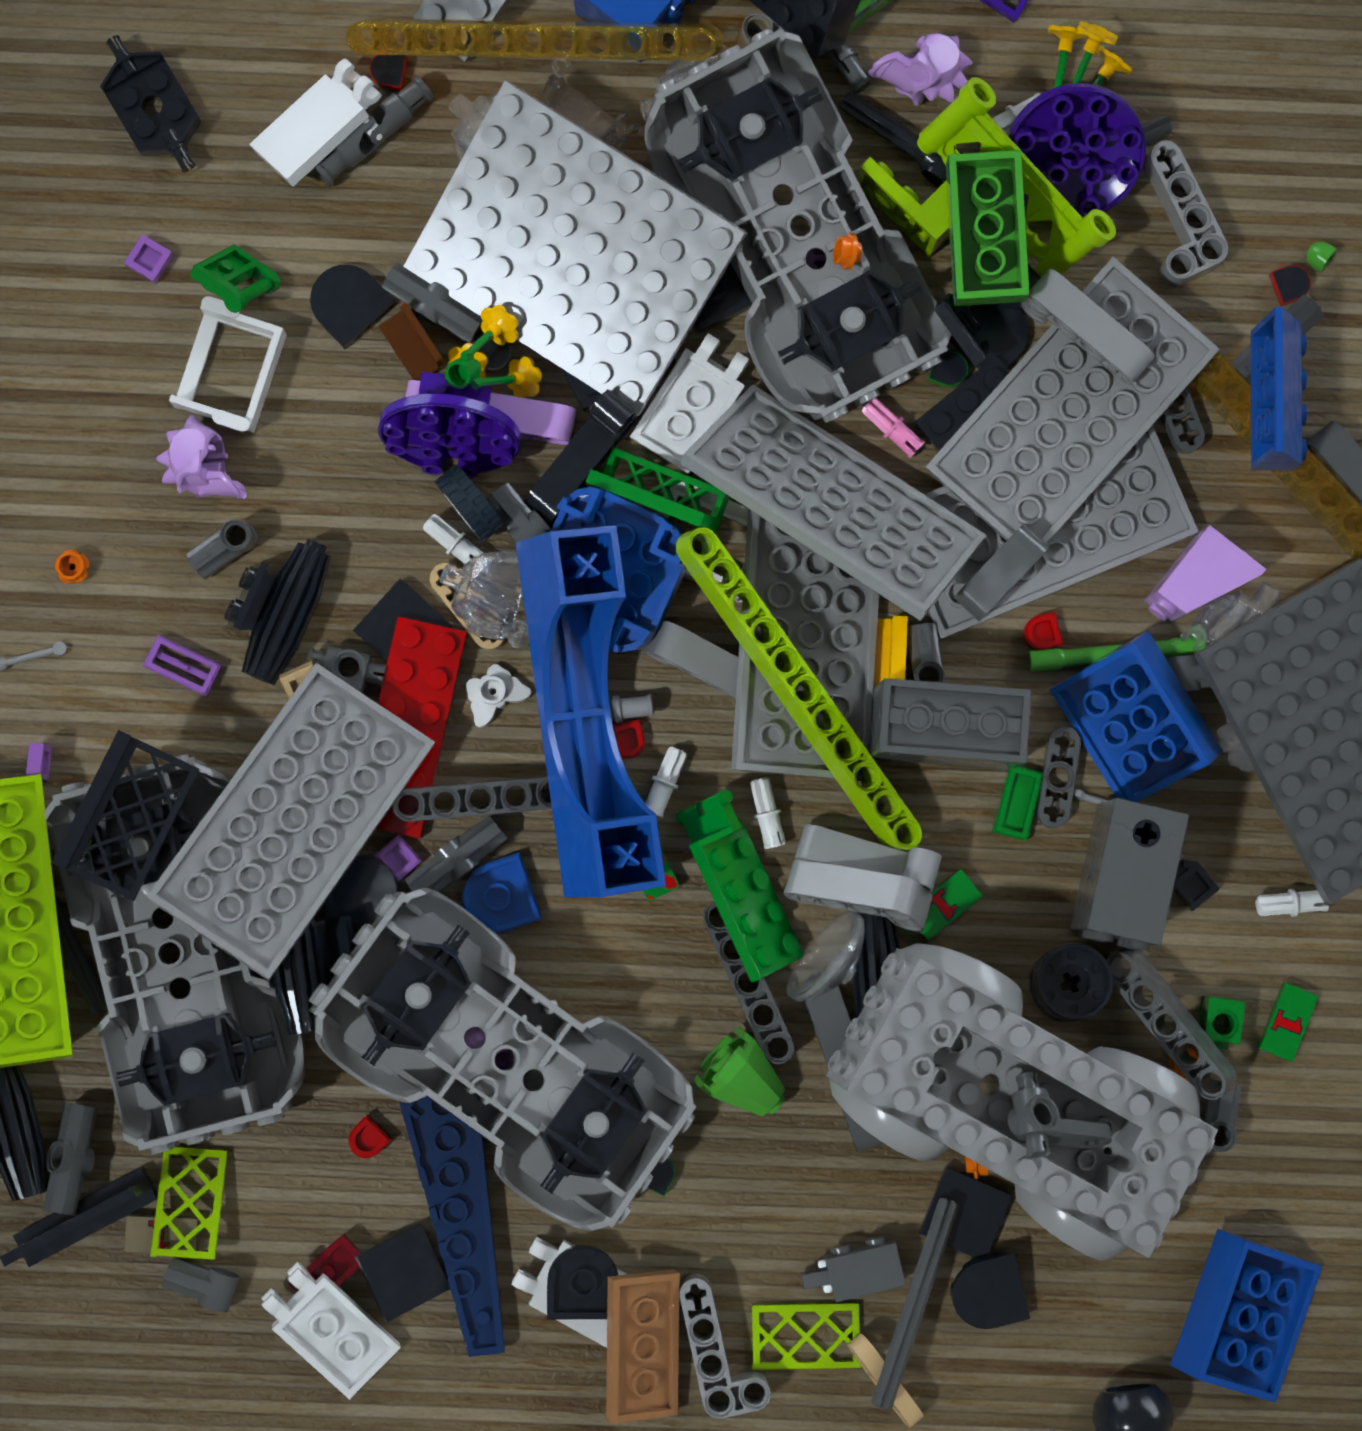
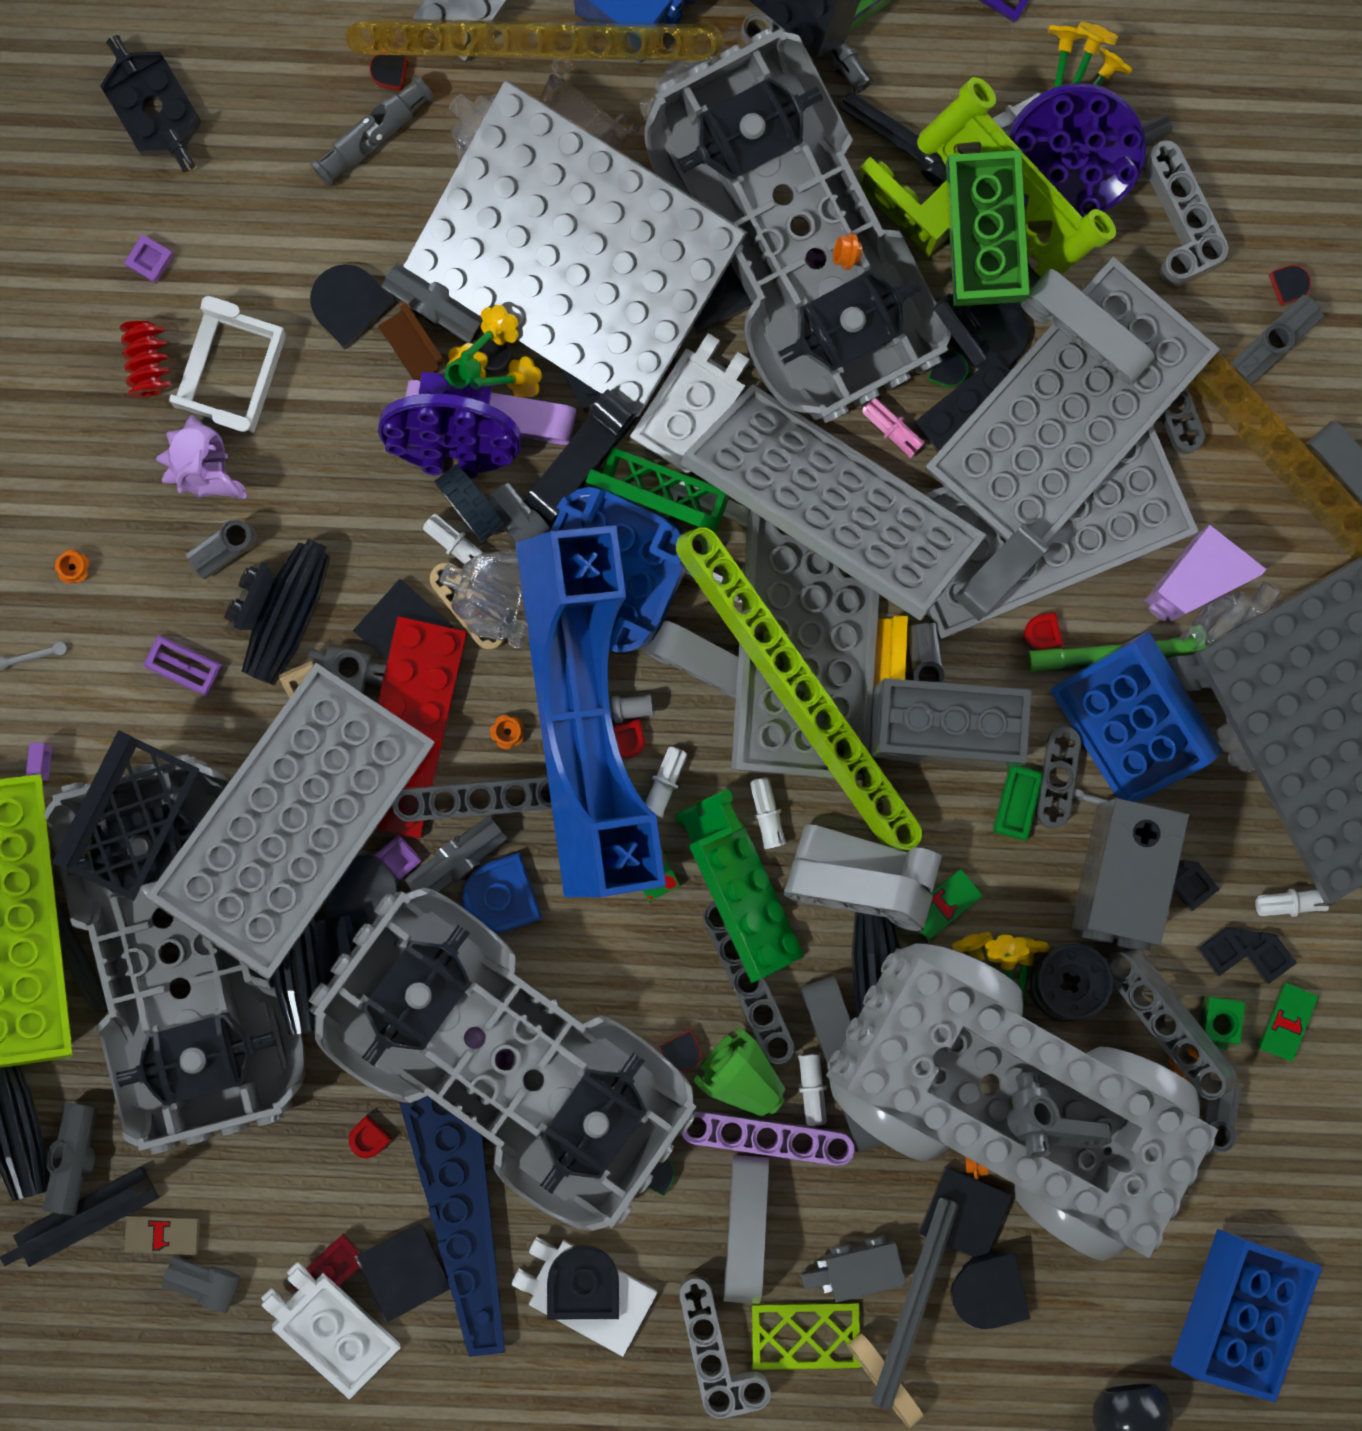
lime window [150,1147,228,1260] -> none
green plate [190,244,281,313] -> none
white tile [249,58,382,187] -> none
white animal [466,664,532,728] -> none
medium nougat plate [606,1269,680,1424] -> none
clear dish [787,911,865,1002] -> none
lavender head [868,33,973,106] -> none
blue slope [1251,307,1307,471] -> none
bright green hinge [1307,241,1337,273] -> none
none -> red piece [119,321,172,398]
none -> orange plate [490,714,525,749]
none -> black tile [659,1029,701,1072]
none -> lavender beam [681,1109,854,1166]
none -> light grey beam [723,1155,769,1304]
none -> white axle [798,1054,827,1126]
none -> yellow plant [951,932,1050,1005]
none -> black tile [1196,927,1297,984]

